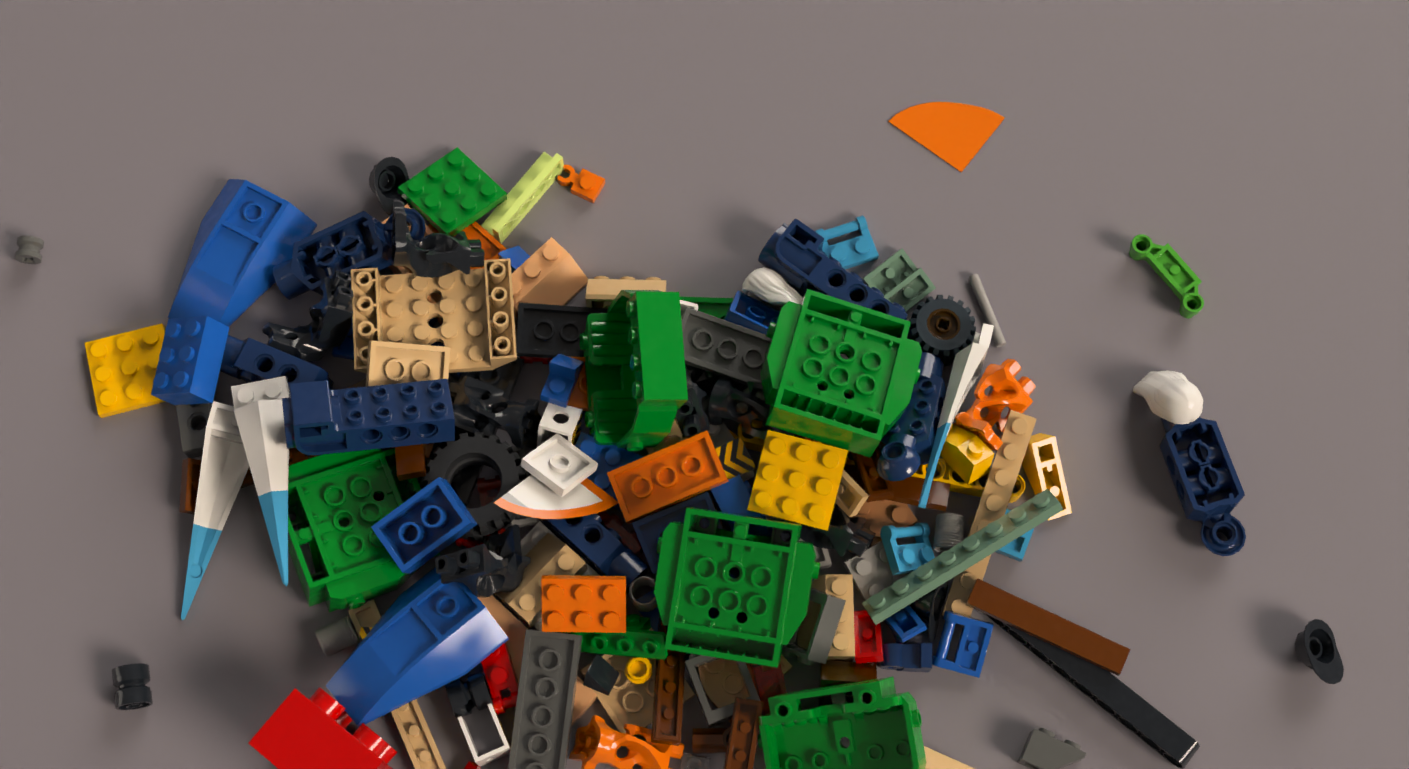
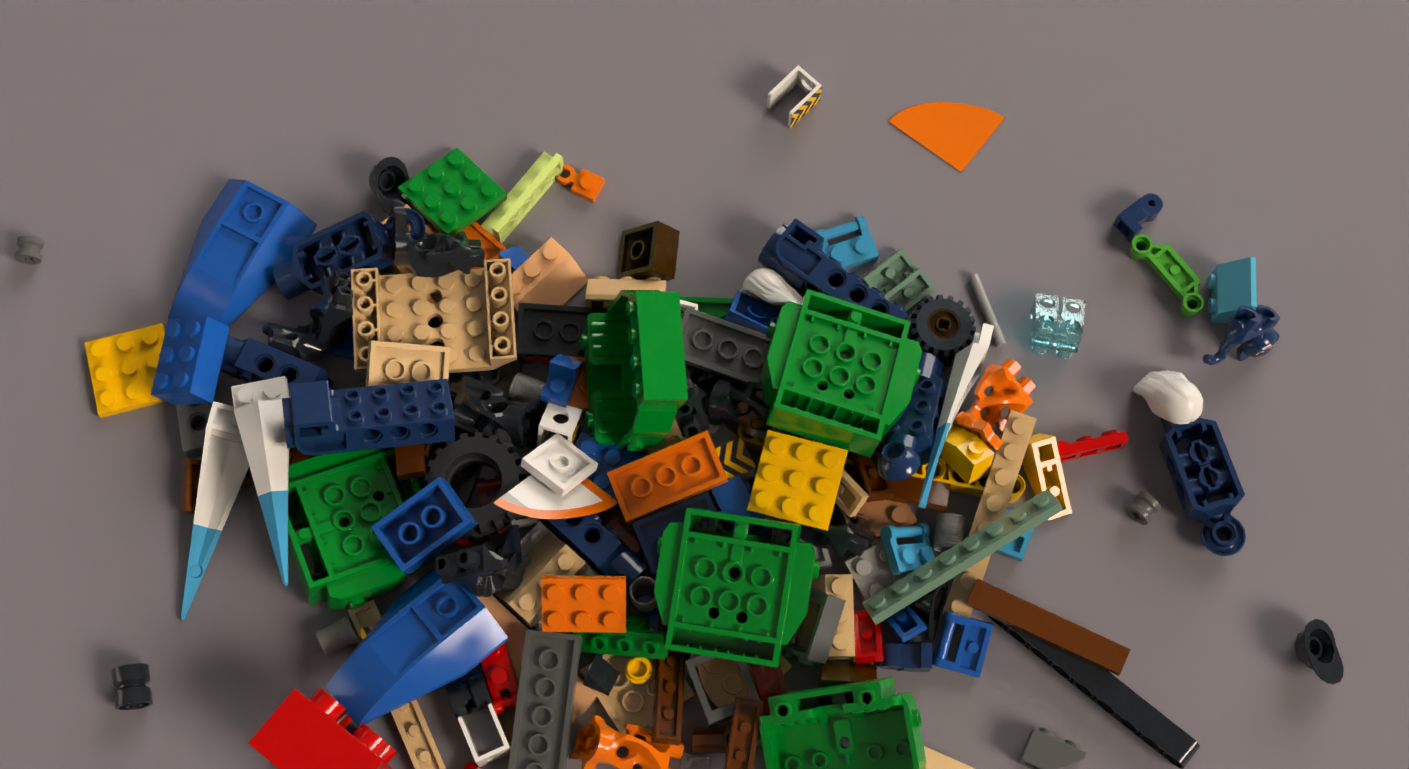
none -> light grey piece [508,372,545,410]
none -> dark brown slope [617,221,680,281]
none -> white piece [767,65,822,128]
none -> clear light blue hips [1030,292,1086,359]
none -> red plate [1057,430,1129,462]
none -> dark blue leg [1113,193,1163,242]
none -> dark grey wheel [1126,491,1161,525]
none -> dark blue animal [1202,305,1280,365]
none -> medium azure slope [1207,257,1257,323]

